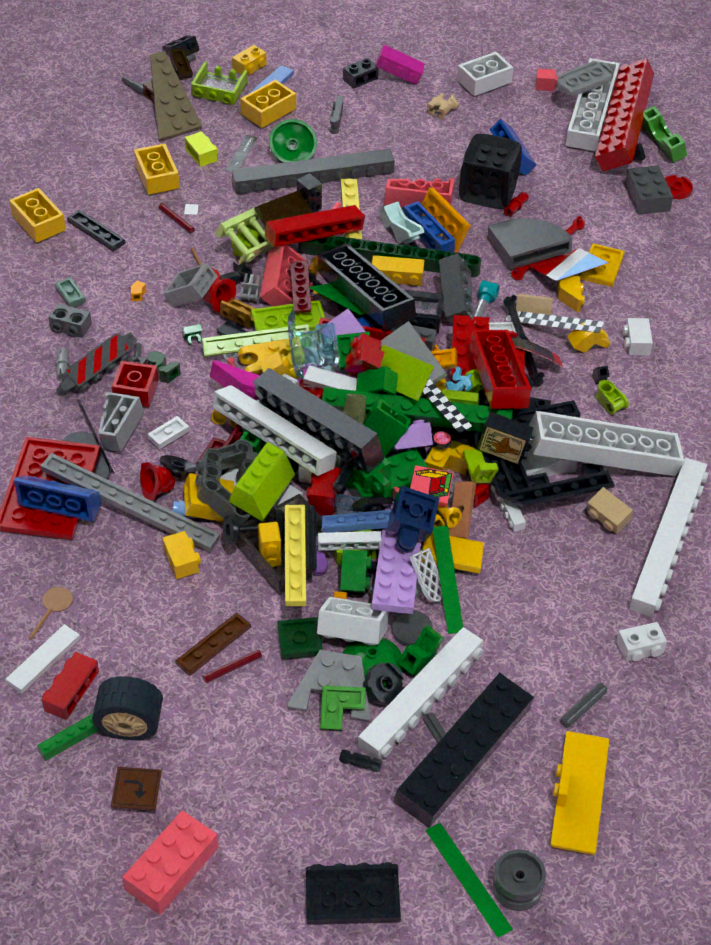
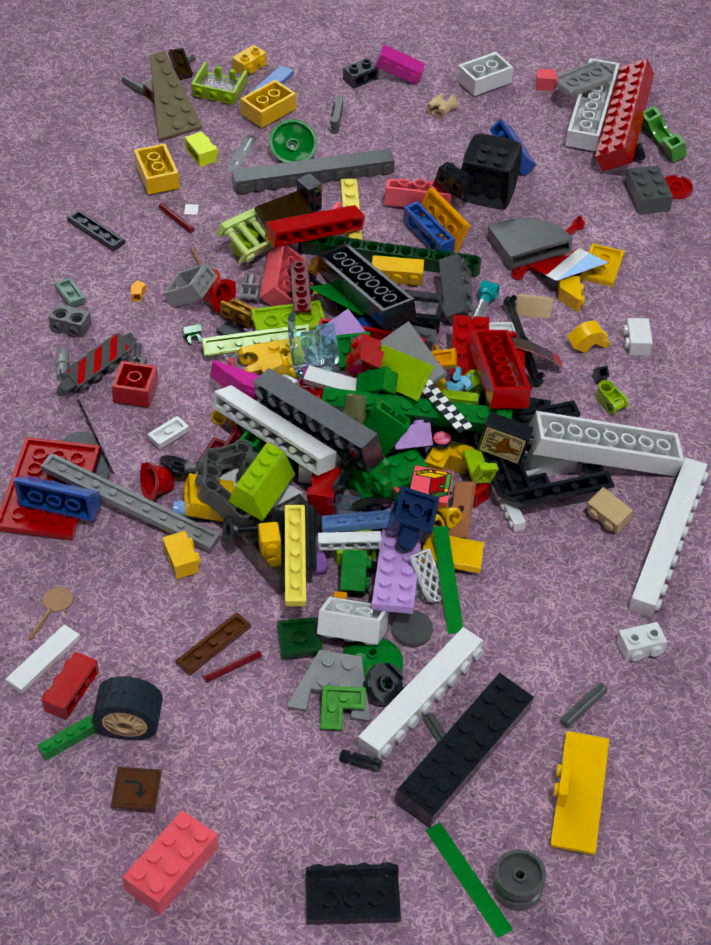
yellow brick [9,188,66,243] -> none
light grey wedge [99,392,144,452] -> none
leg [147,351,181,384] -> none
black bracket [162,35,200,56] -> none
black bar [220,262,252,284] -> none
light aqua arch [378,202,424,245] -> none
green brick [397,626,444,675] -> none
red pin [504,191,529,217] -> none
sticker [506,311,604,333] -> none
none -> black brick [433,161,474,200]

